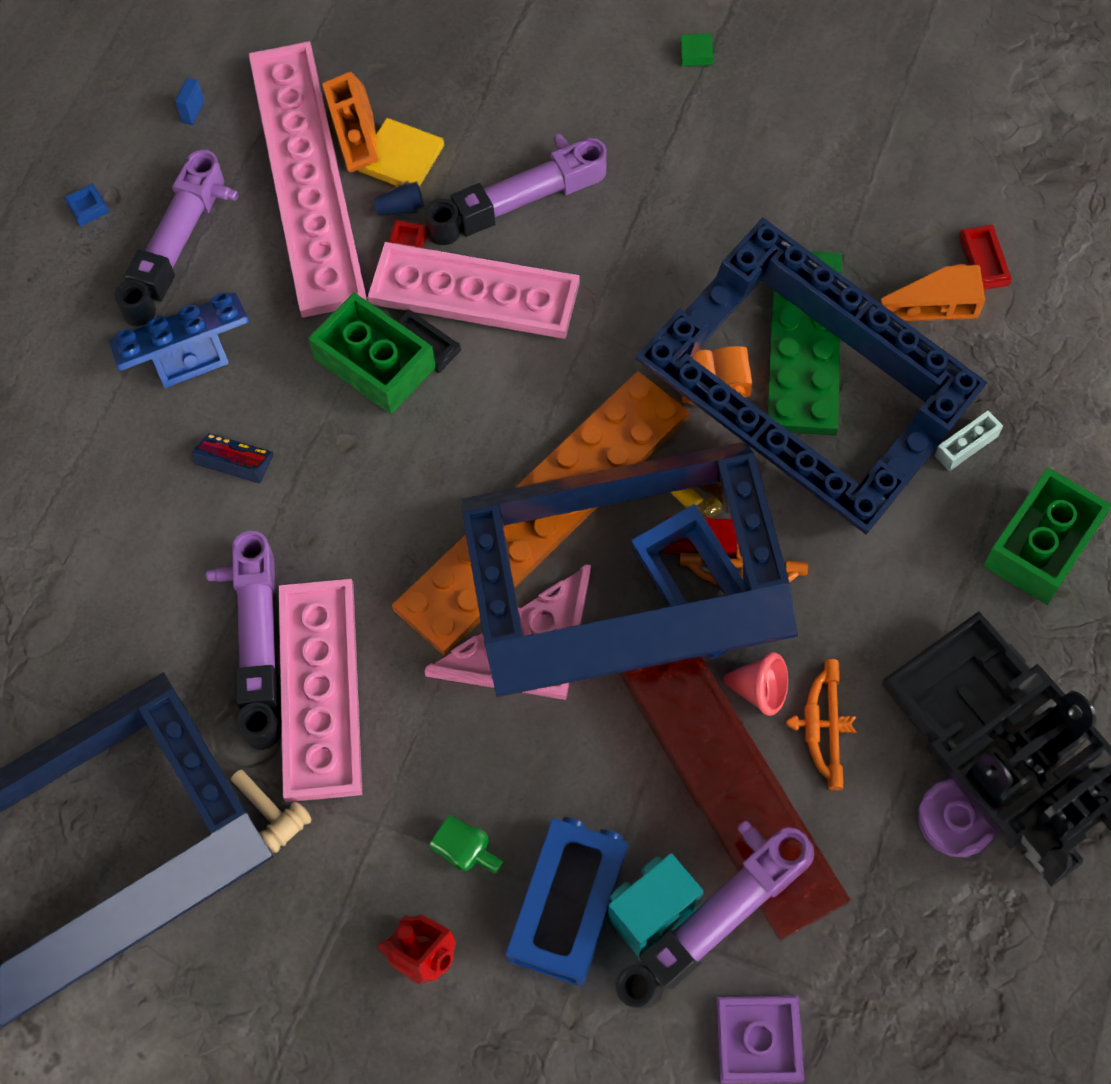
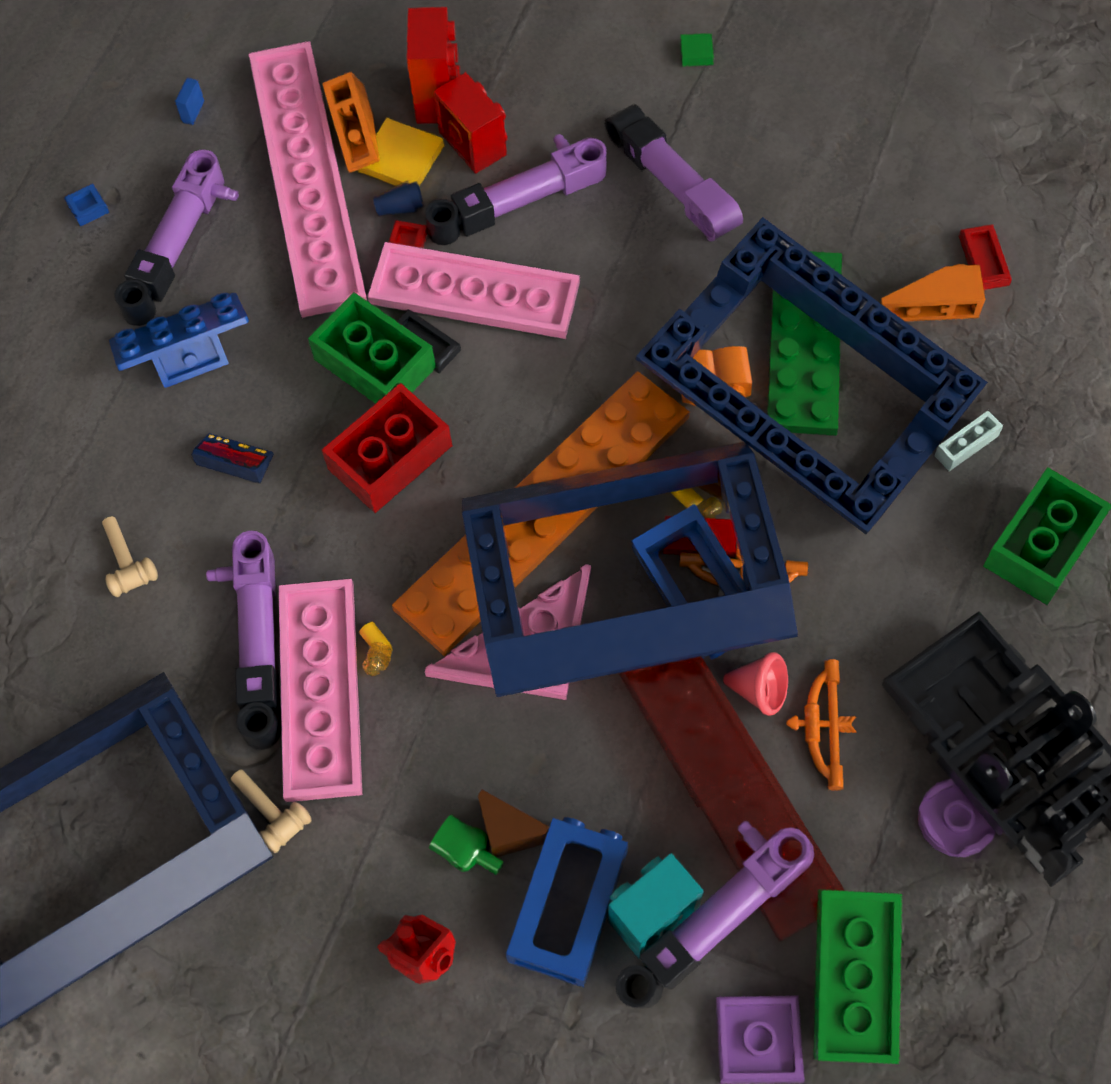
none -> tan piece [102,516,158,597]
none -> red brick [322,383,452,513]
none -> clear yellow arm [359,622,392,676]
none -> red brick [407,7,461,124]
none -> red brick [434,72,508,174]
none -> reddish brown slope [478,790,549,857]
none -> medium lavender piece [605,104,743,241]
none -> green plate [813,889,902,1064]

